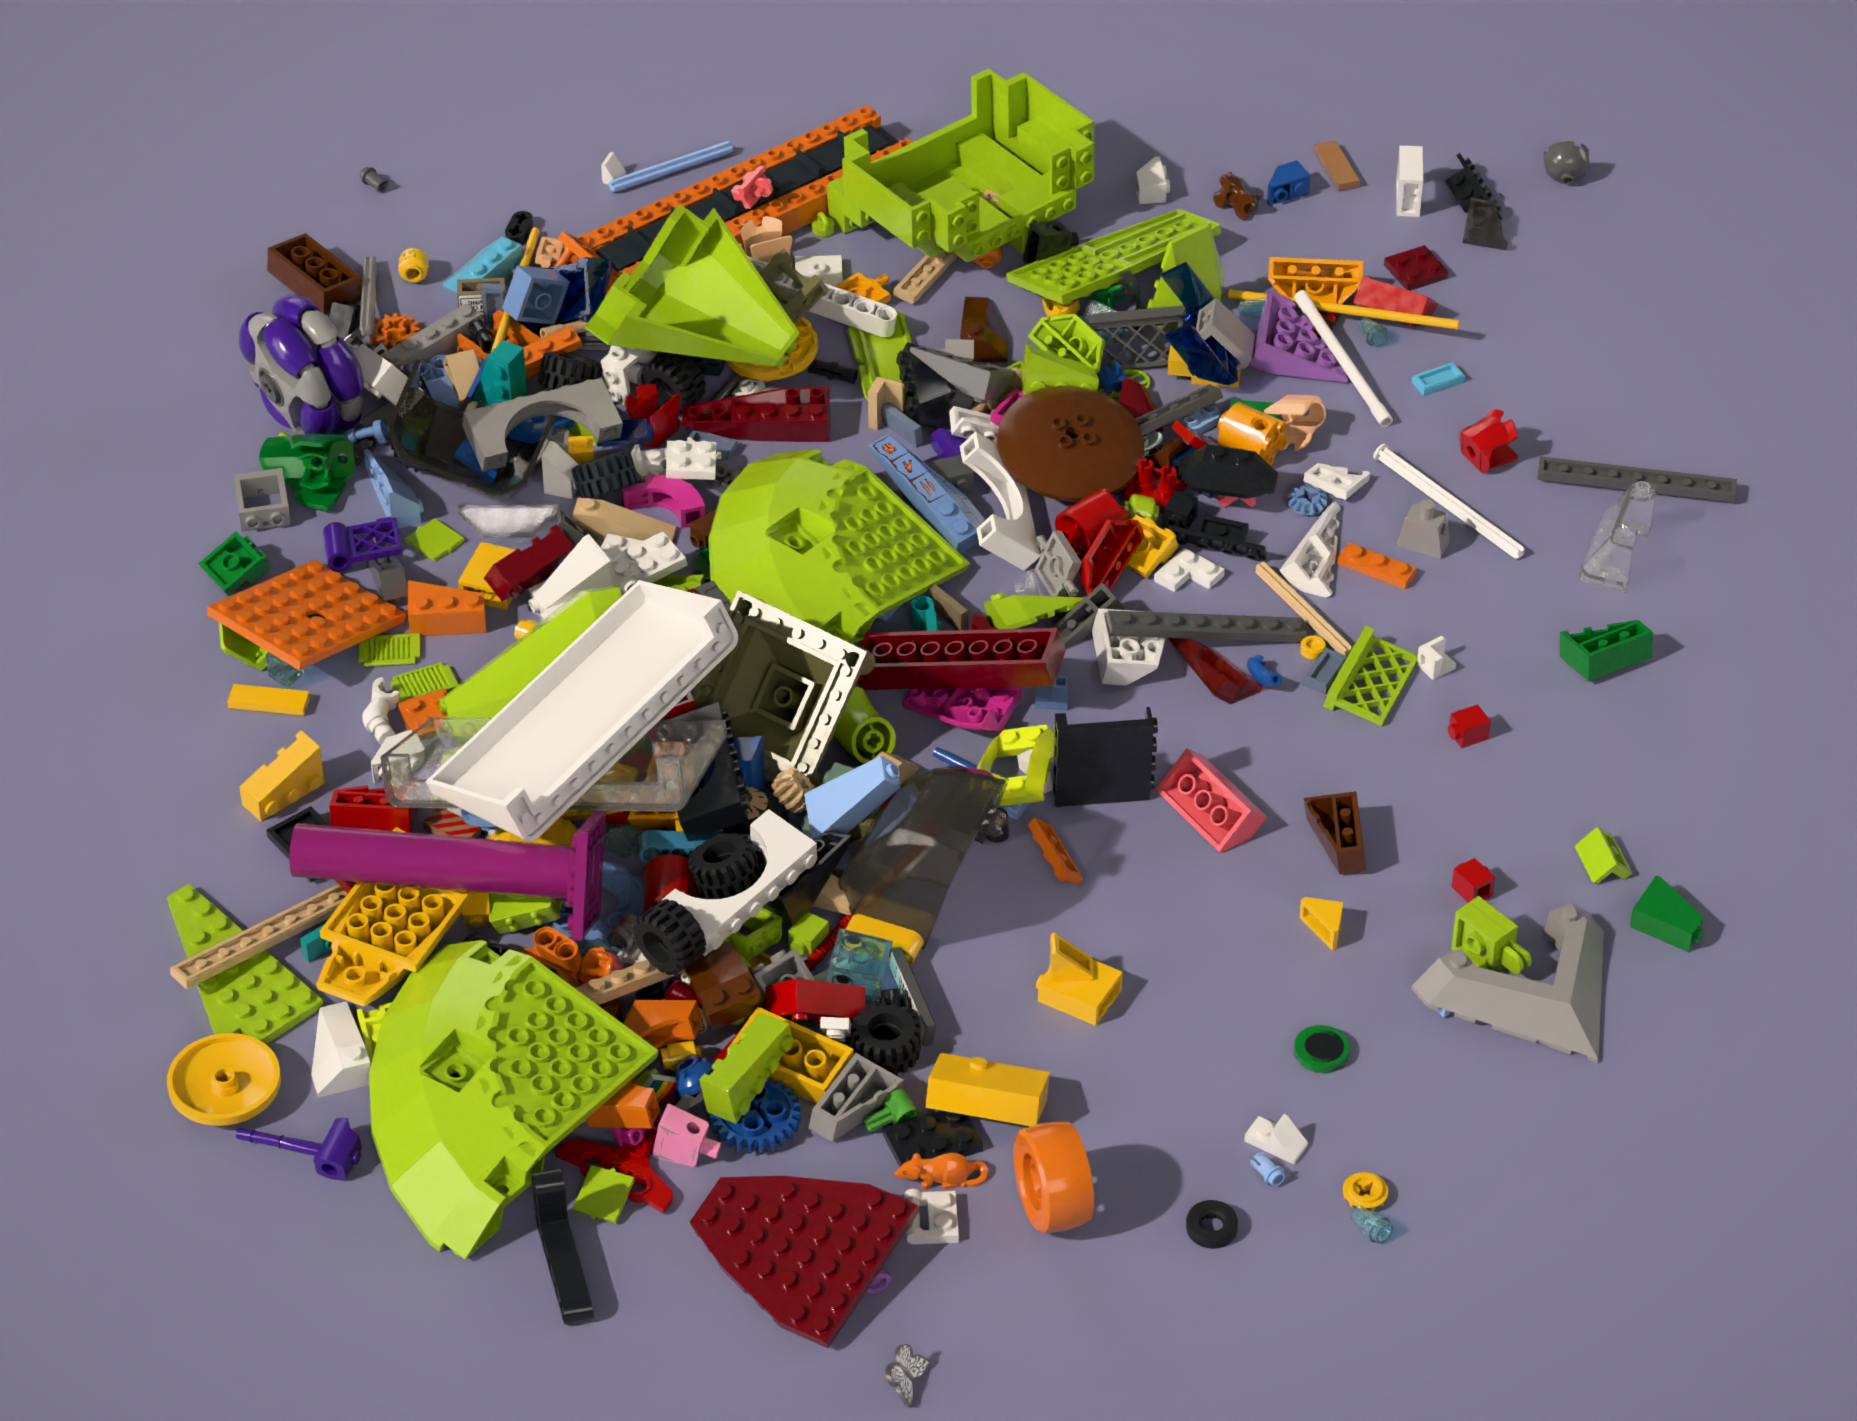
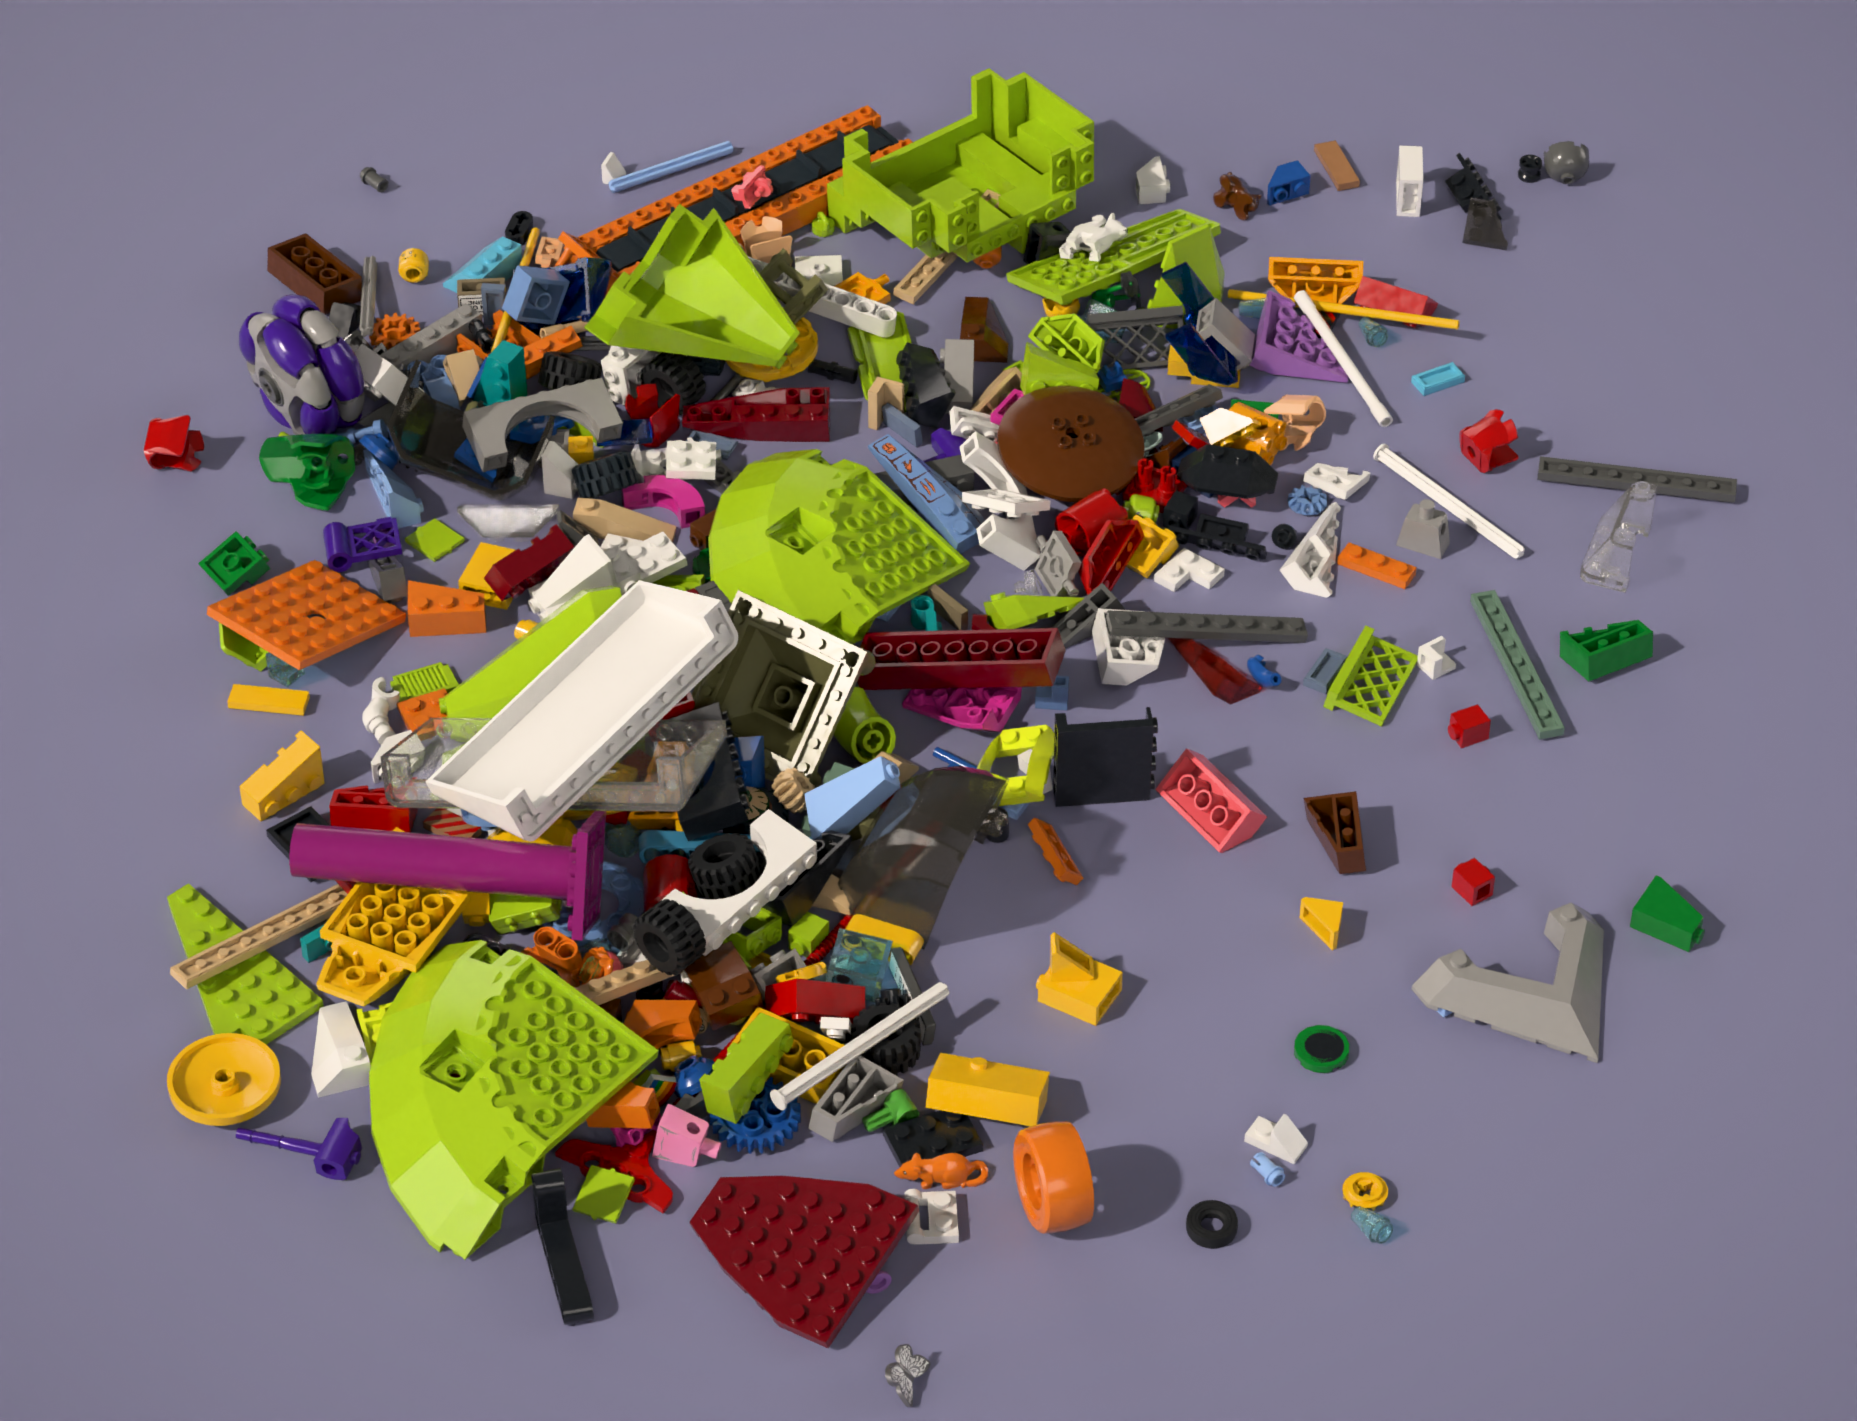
light grey window [233,468,291,532] -> none
lime window [359,633,421,667] -> none
wedge [910,346,1016,403] -> none
tan axle [1255,562,1353,656] -> none
yellow tile [1300,636,1326,660] -> none
dark red plate [1384,245,1449,291] -> none
lime brick [1451,896,1532,975] -> none
lime panel [1575,826,1632,884] -> none
none -> red piece [143,415,204,472]
none -> blue piece [358,432,398,470]
none -> clear yellow tile [579,956,602,983]
none -> white axle [770,982,950,1110]
none -> yellow tile [775,962,828,983]
none -> white plate [962,488,1050,517]
none -> white animal [1059,213,1128,262]
none -> slope [1200,408,1262,447]
none -> black plate [1272,524,1297,549]
none -> sand green plate [1470,590,1565,740]
none -> black wheel [1518,155,1542,183]

